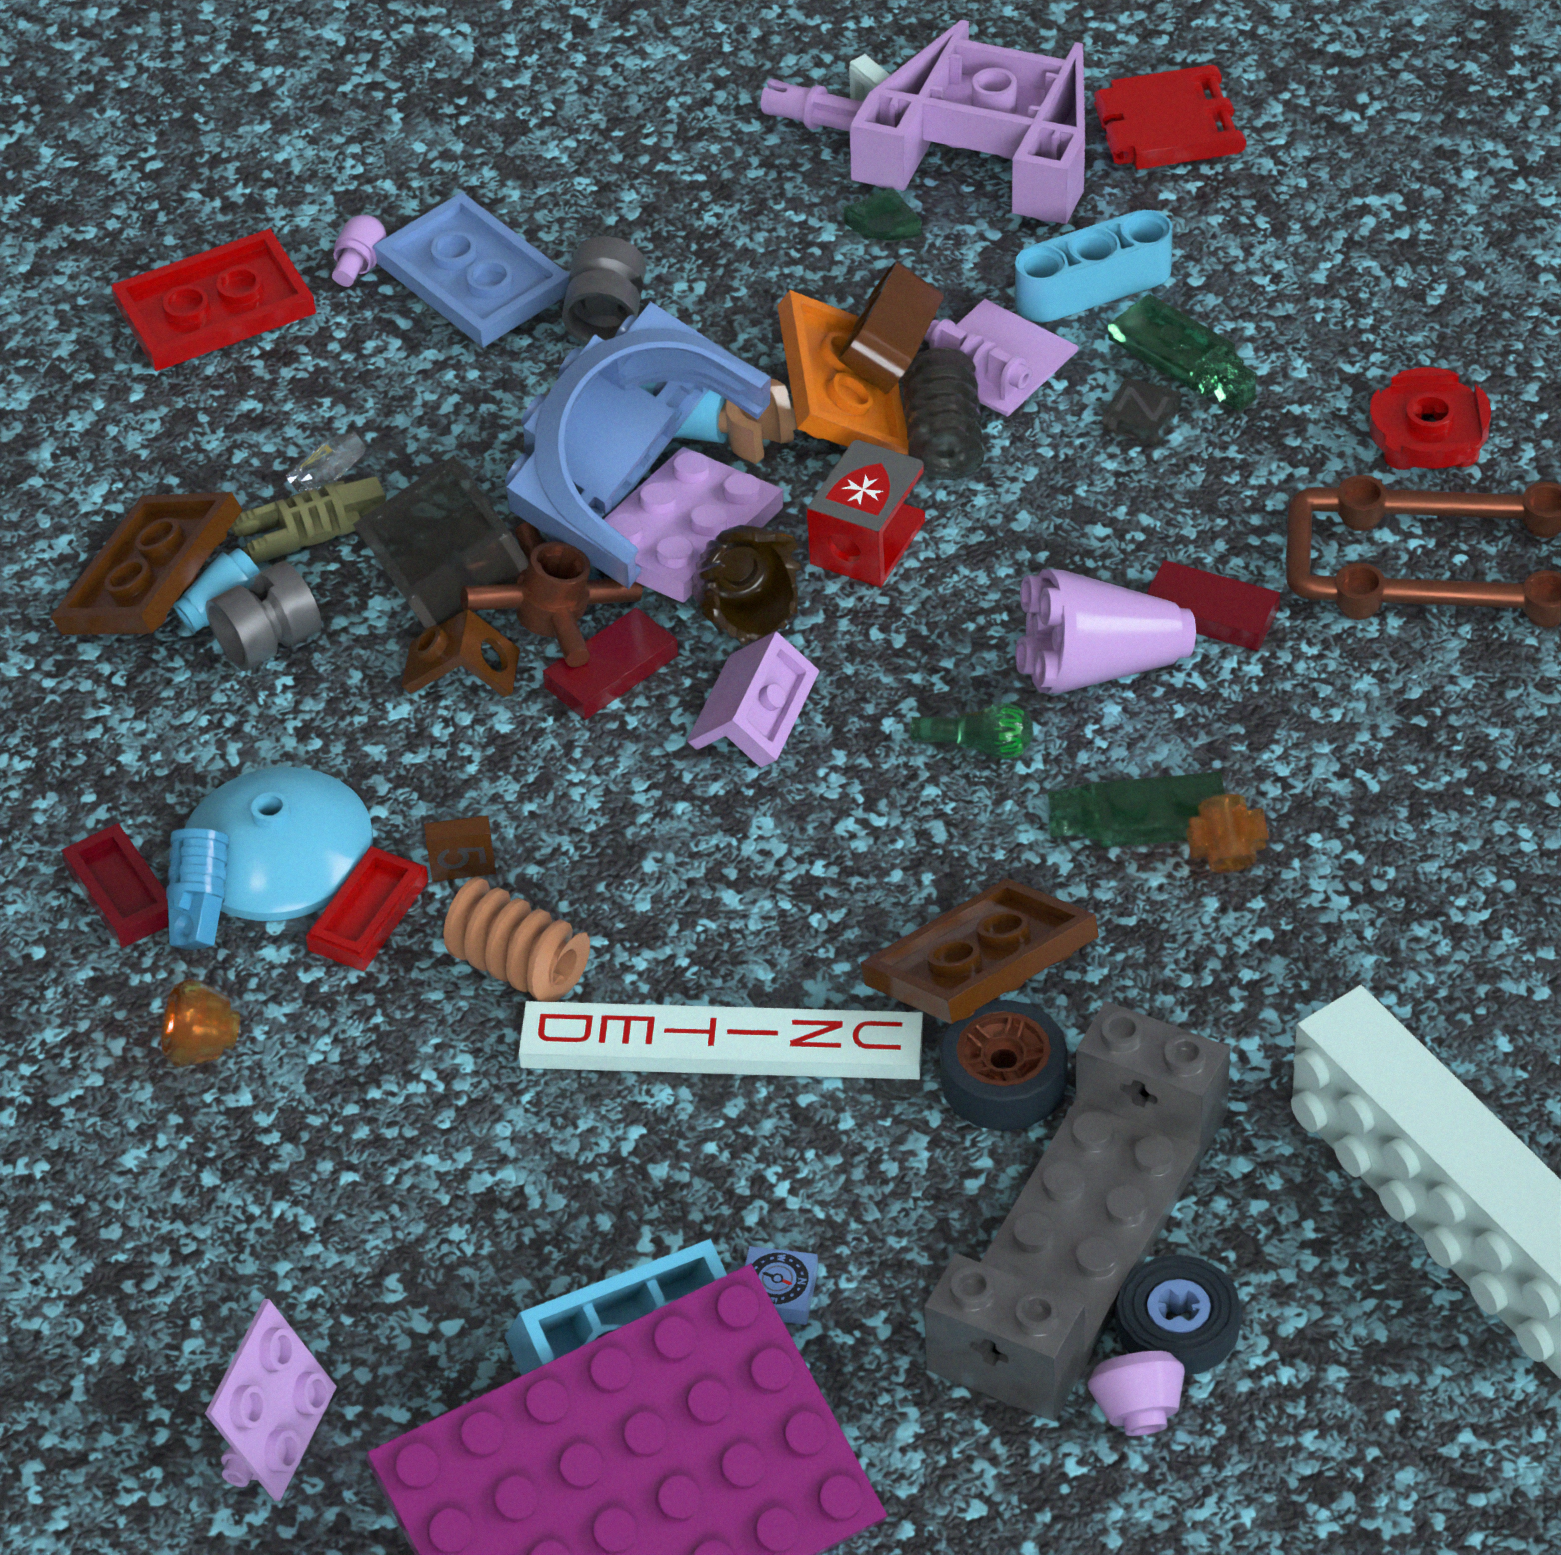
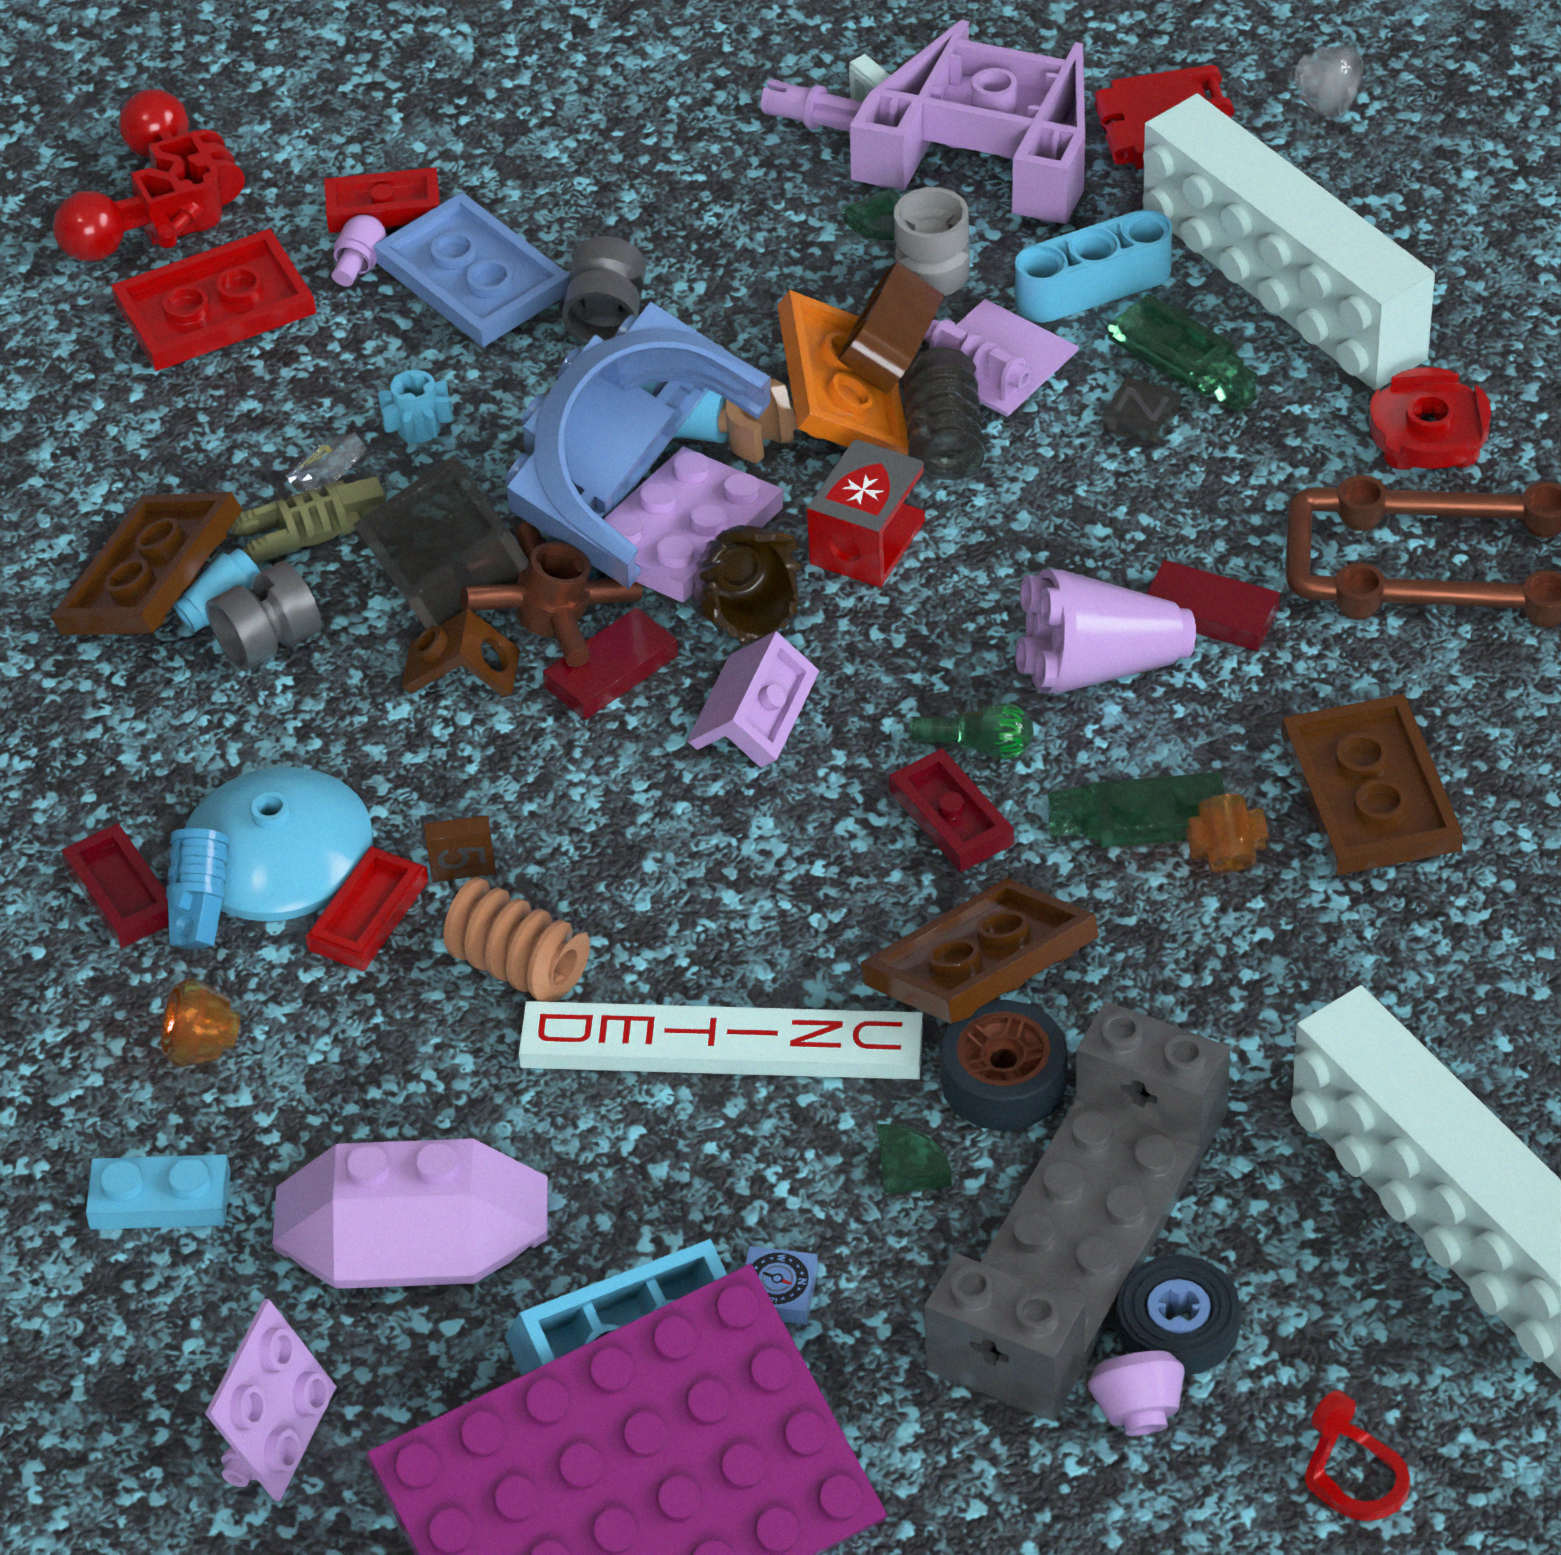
none -> red piece [52,89,245,262]
none -> medium azure plate [86,1154,230,1230]
none -> lavender wedge [272,1138,549,1289]
none -> red plate [324,167,440,233]
none -> medium azure gear [378,370,453,443]
none -> clear green tile [877,1124,952,1193]
none -> dark red plate [889,748,1014,873]
none -> light grey wheel [894,187,970,296]
none -> light aqua brick [1142,93,1435,392]
none -> reddish brown plate [1281,693,1463,876]
none -> clear cone [1294,46,1363,120]
none -> red piece [1305,1390,1411,1521]

